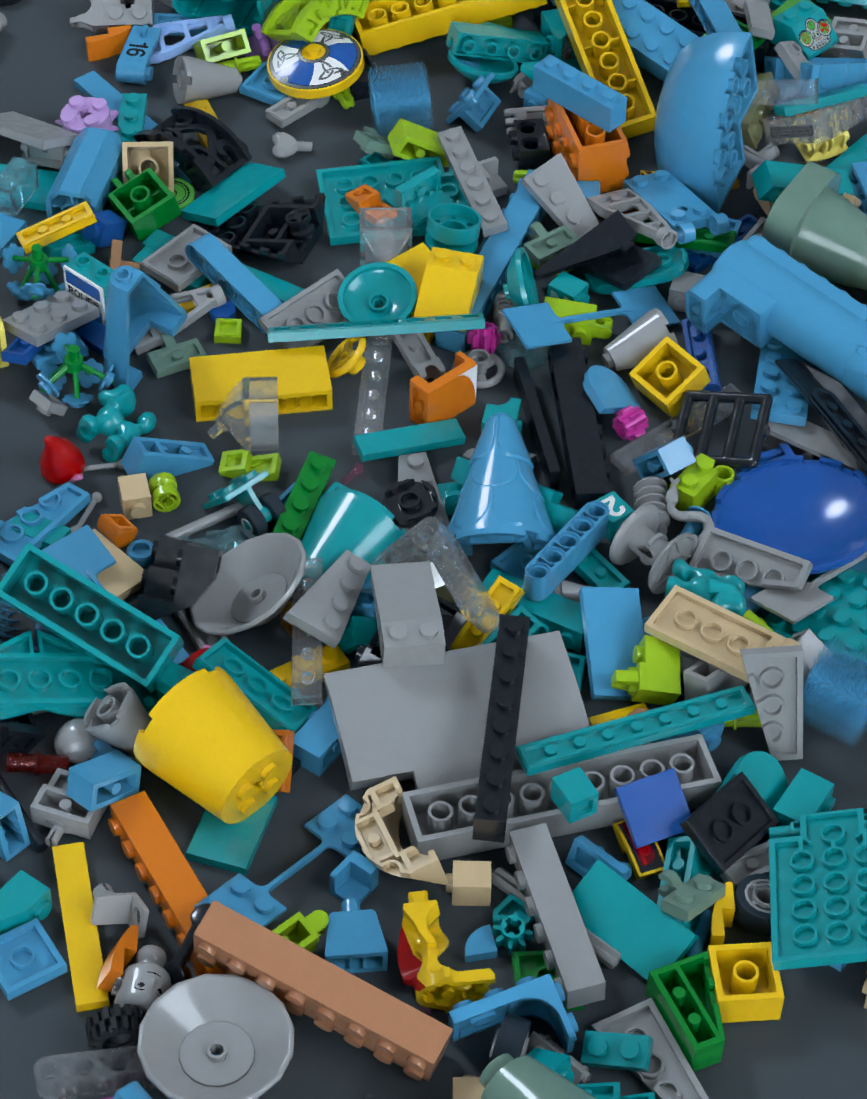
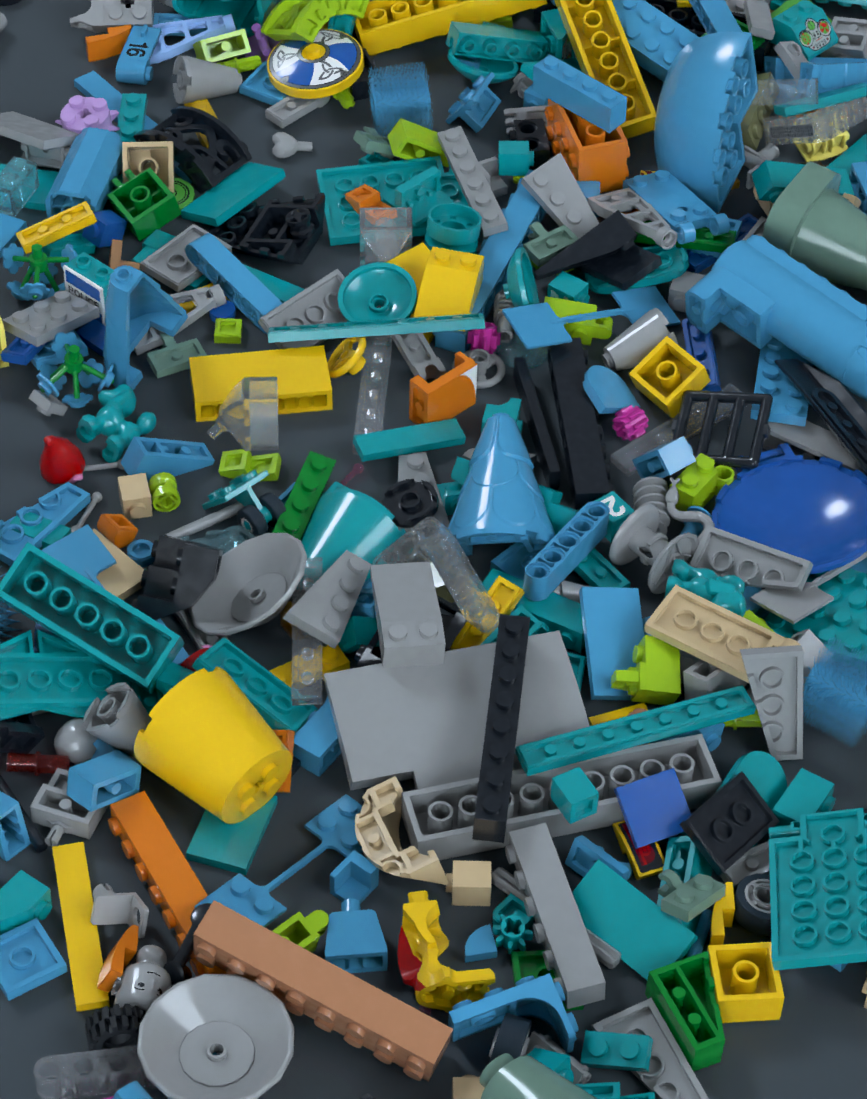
none -> teal brick [498,141,534,176]

